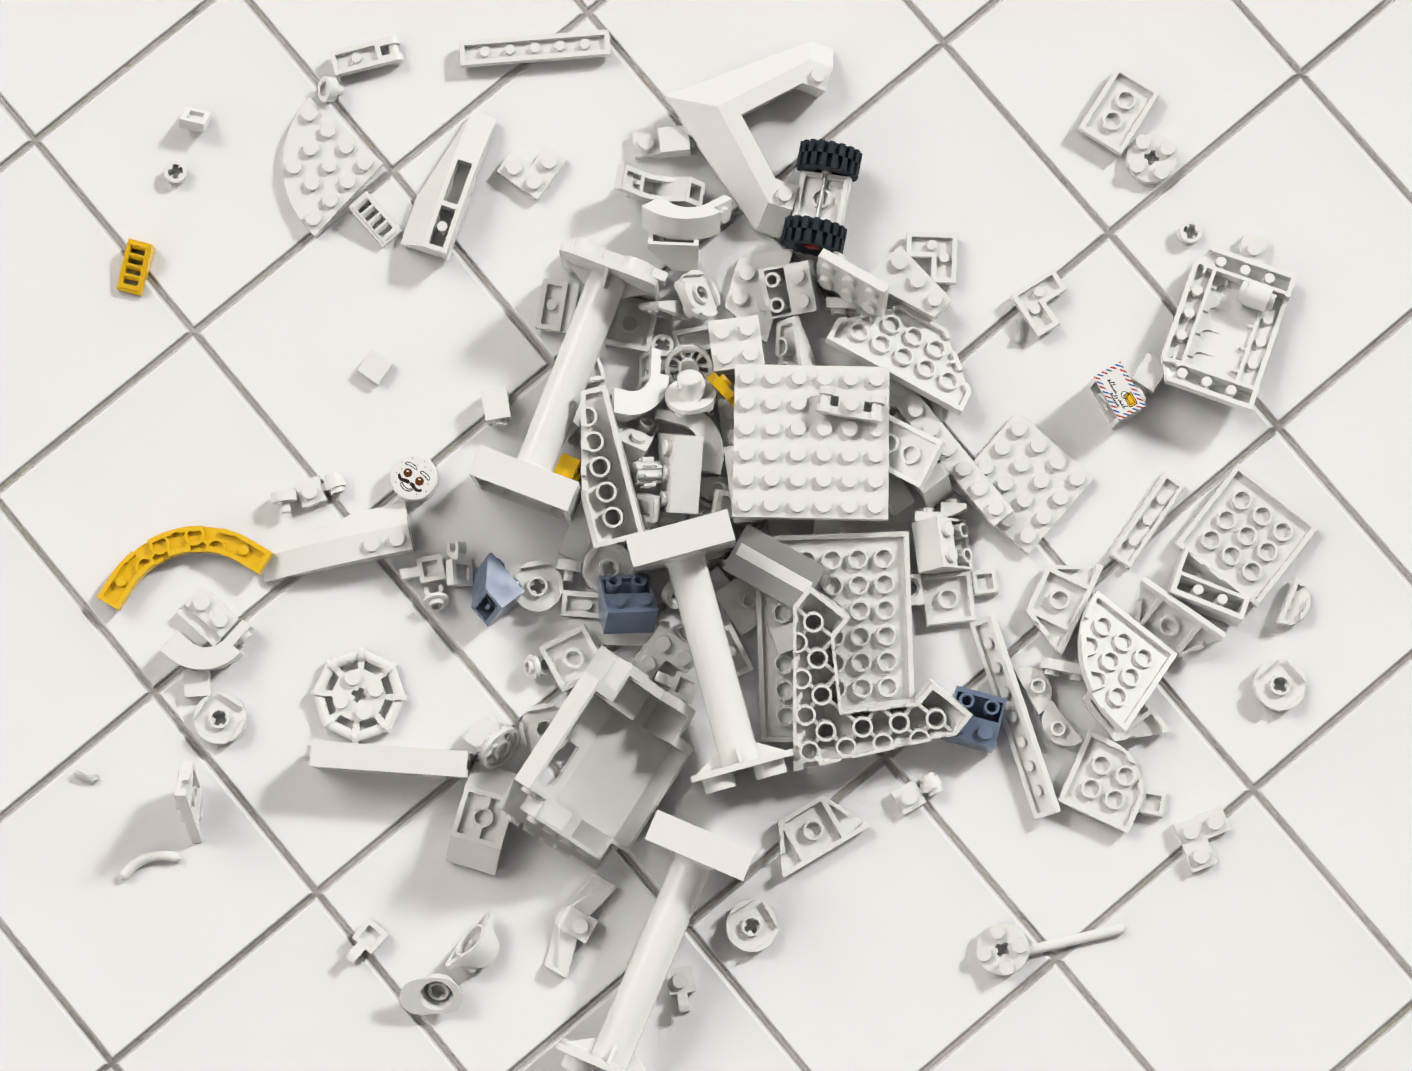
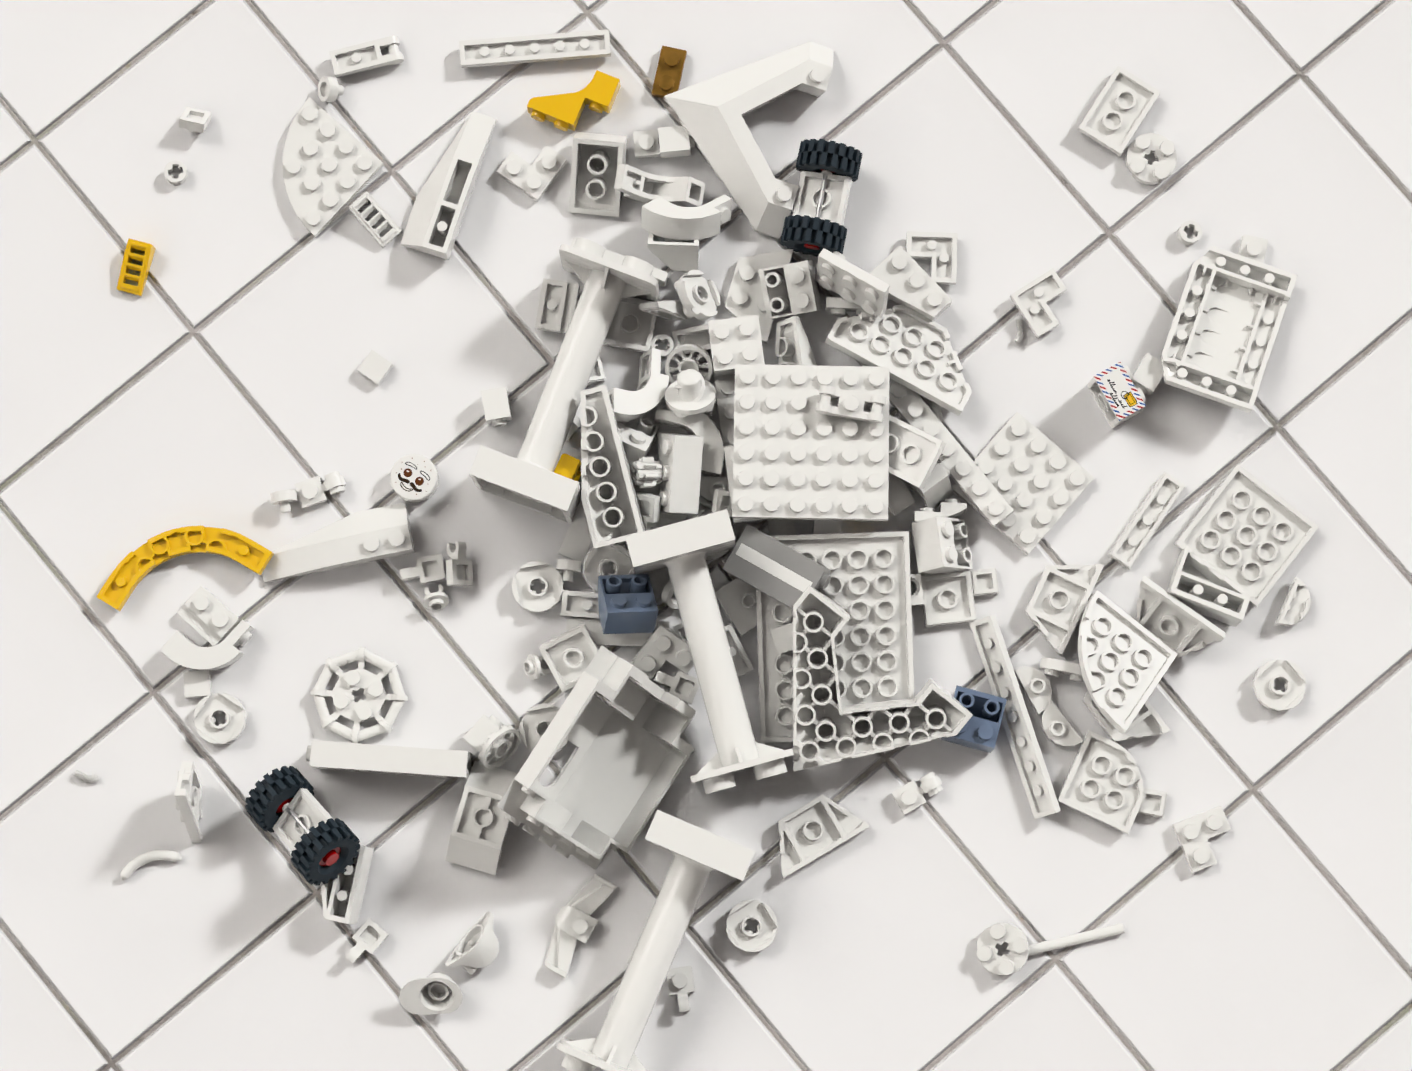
sand blue slope [471,552,524,627] -> none
yellow plate [706,372,734,408] -> none
white brick [1237,281,1277,313] -> none
none -> black plate [245,766,361,886]
none -> white wedge [321,845,374,925]
none -> yellow arch [527,70,621,131]
none -> white slope [569,132,627,217]
none -> pearl gold plate [651,46,687,99]

